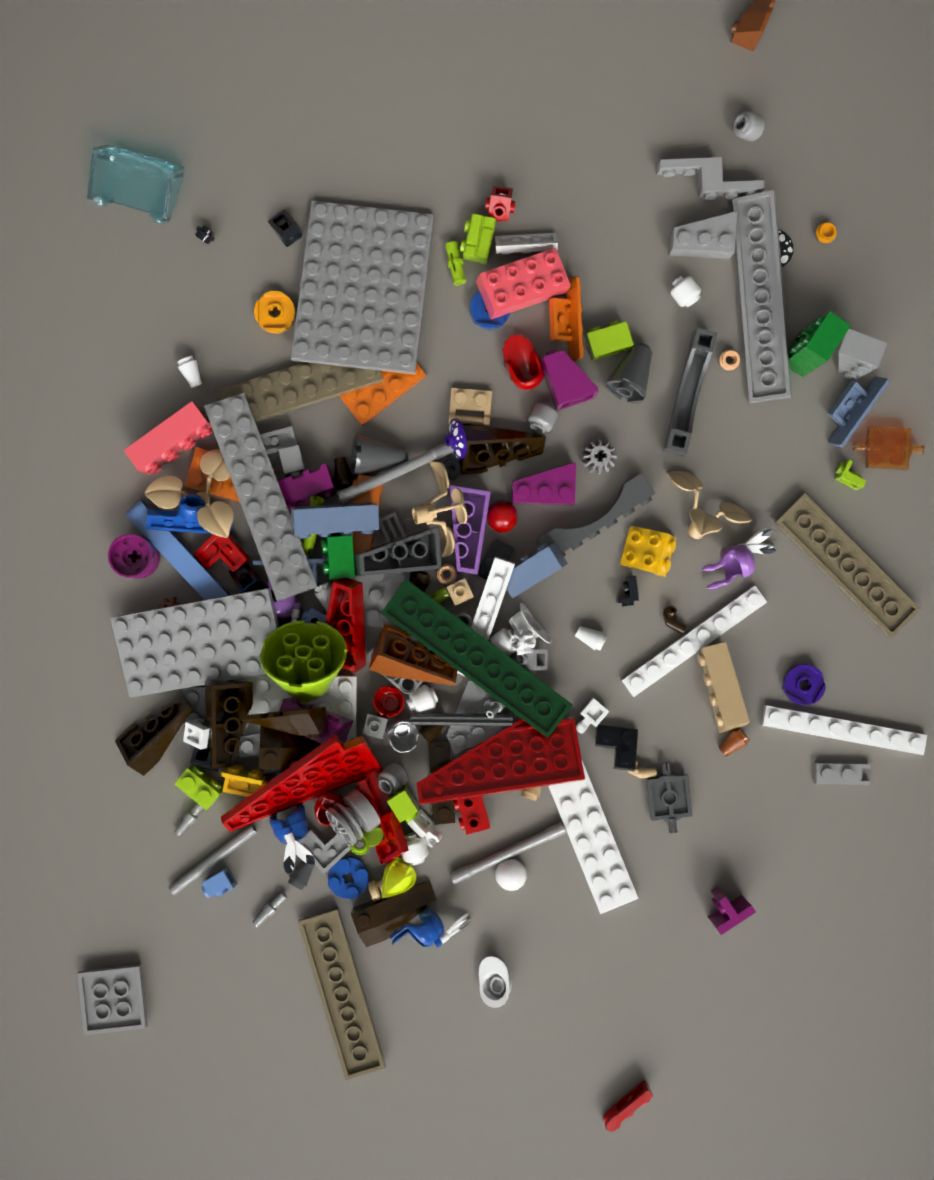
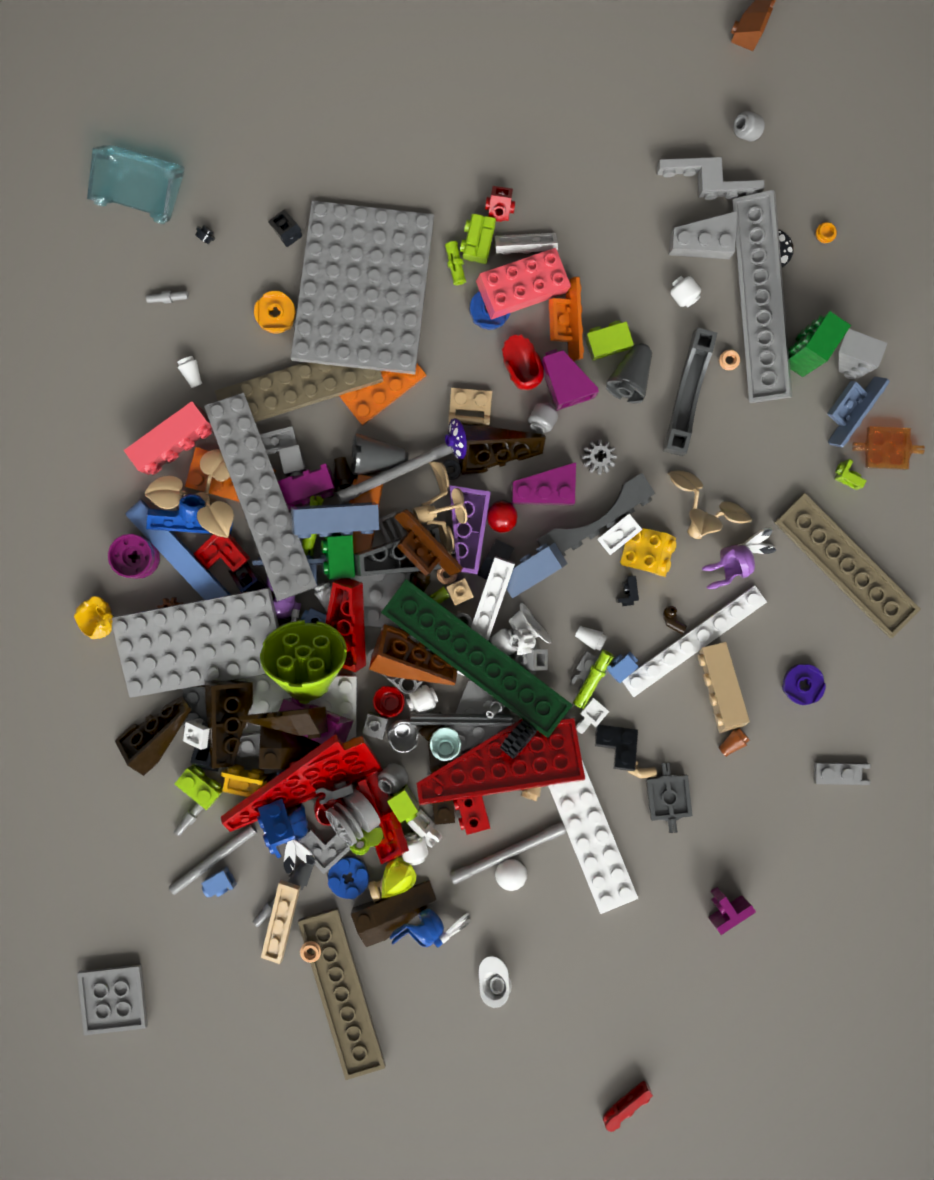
white plate [761,705,927,755] -> none
none -> yellow hair [74,596,113,639]
none -> light grey bar [146,290,189,304]
none -> blue bracket [257,799,296,858]
none -> tan plate [261,880,301,964]
none -> light nougat plate [300,941,321,963]
none -> dark grey plate [315,780,354,804]
none -> reddish brown bracket [394,509,463,576]
none -> light aqua hair [430,727,461,761]
none -> black tyre [500,719,537,759]
none -> light grey plate [571,651,598,688]
none -> lime pin [573,650,614,709]
none -> white plate [597,513,642,555]
none -> medium blue brick [607,652,639,683]

